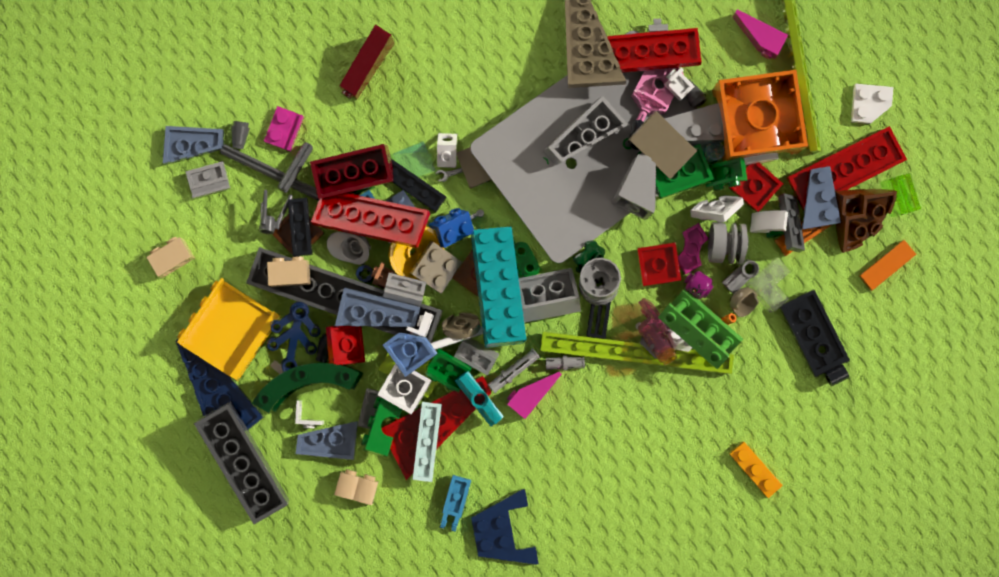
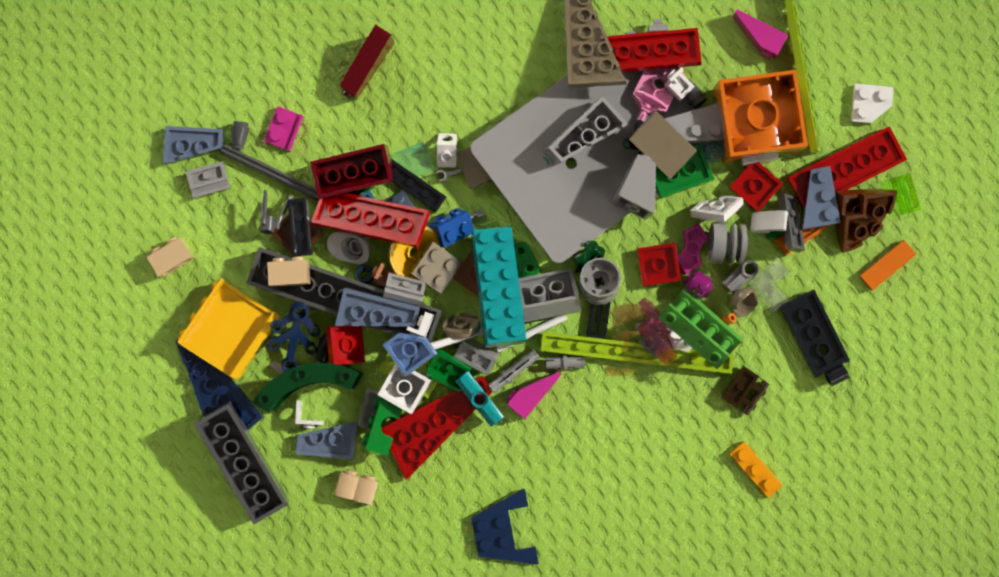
dark grey axle [278,142,313,193] -> none
light aqua plate [413,402,442,482] -> none
dark azure hinge [440,475,471,532] -> none
green bracket [705,157,748,191] -> none
none -> white bar [496,315,568,353]
none -> dark brown plate [721,366,769,416]

